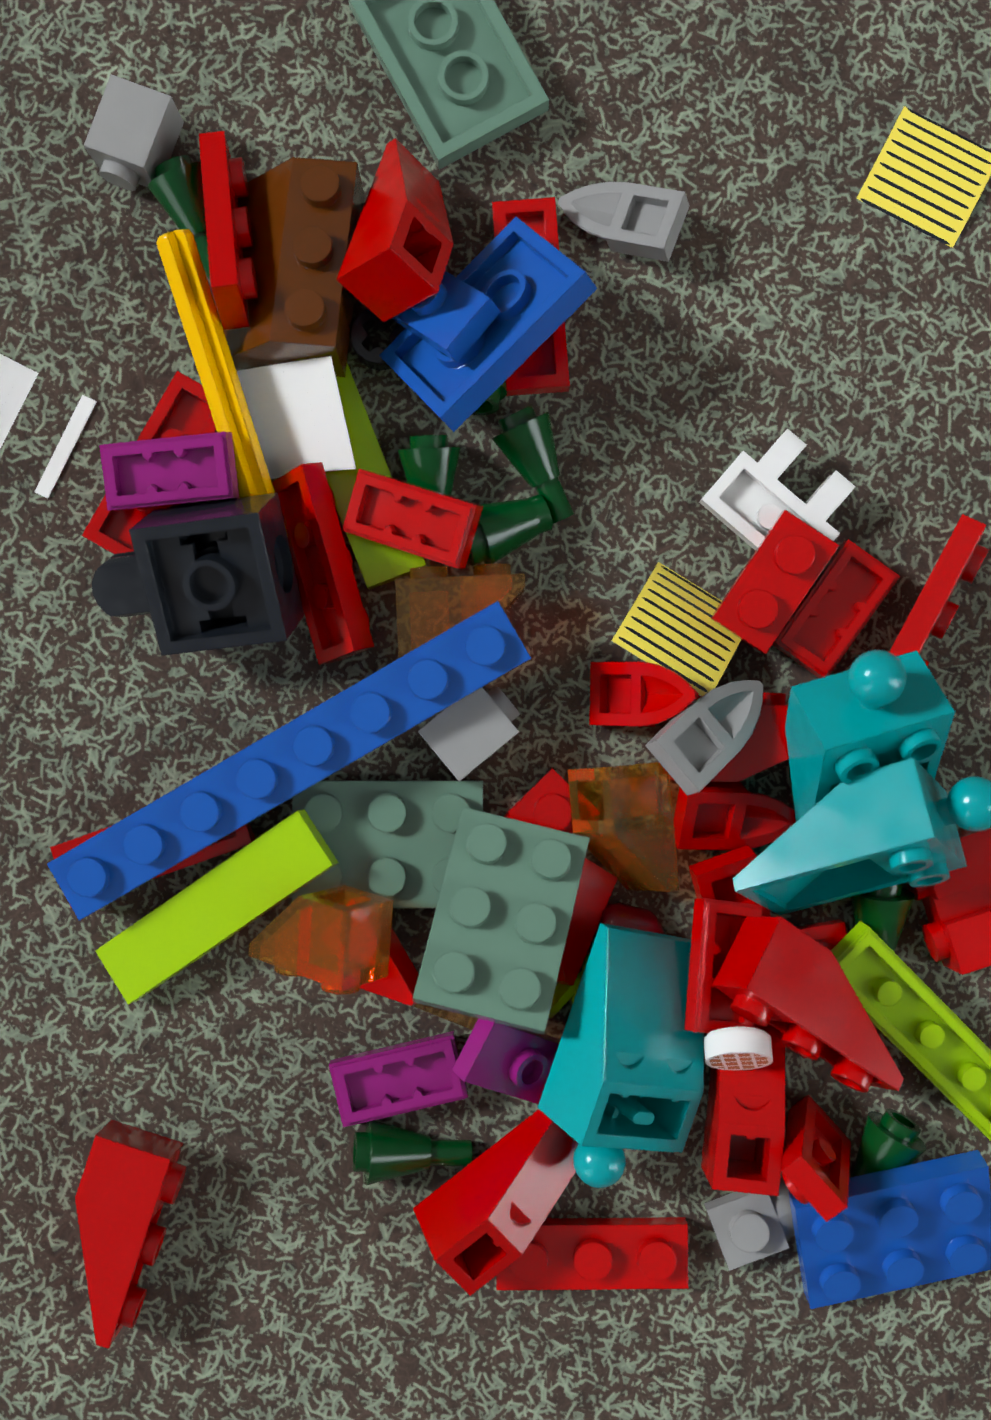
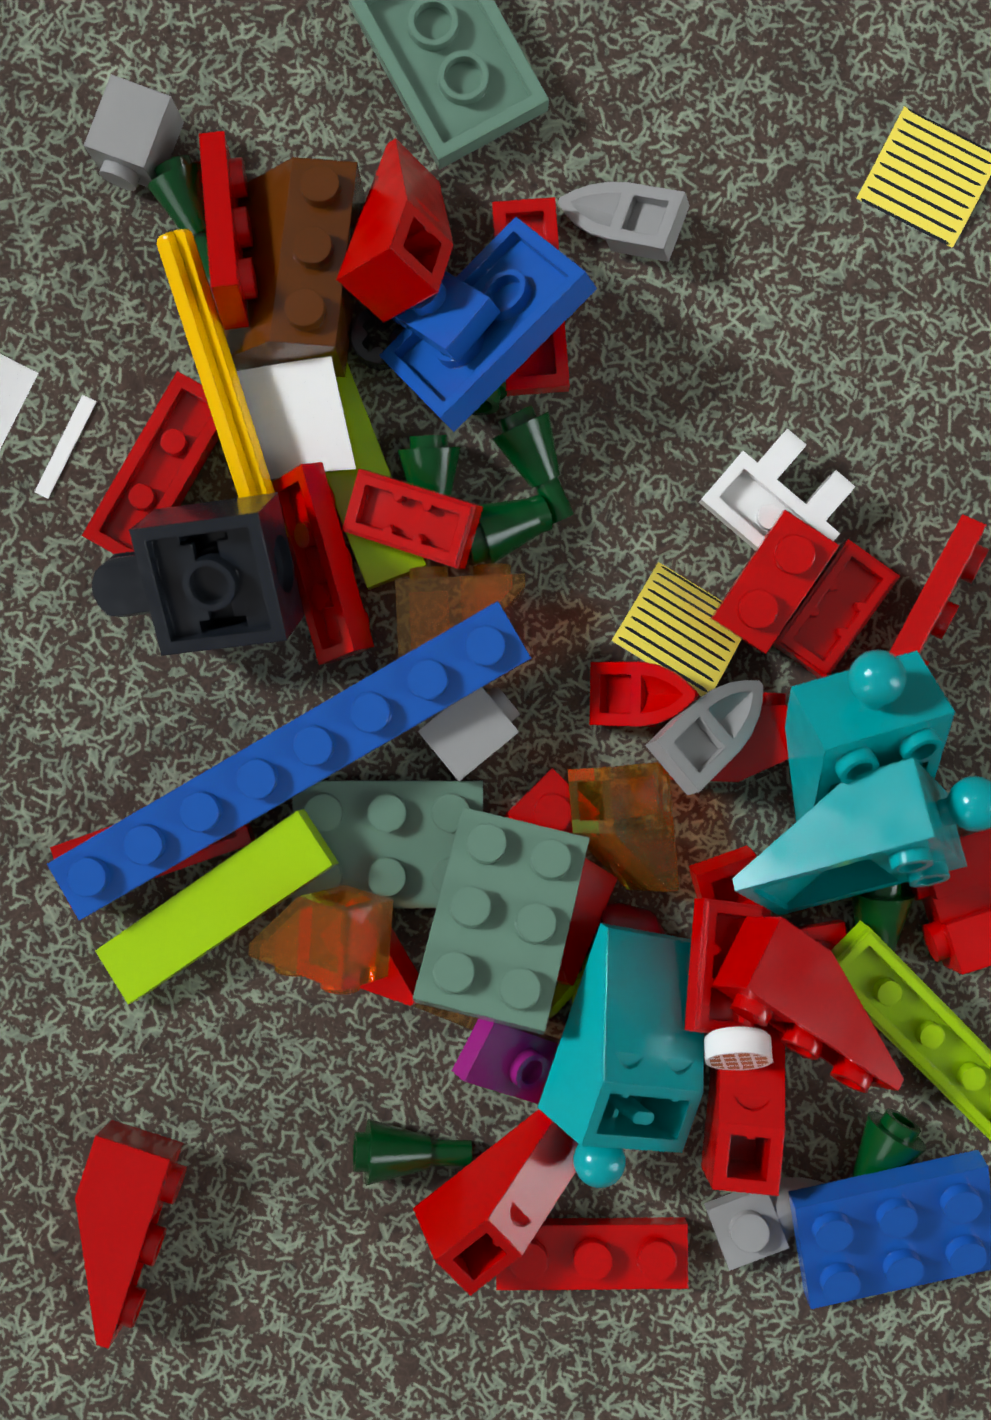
magenta plate [99,432,240,510] -> none
magenta plate [328,1031,468,1127] -> none
red plate [670,781,796,850] -> none
red plate [781,1094,851,1222] -> none

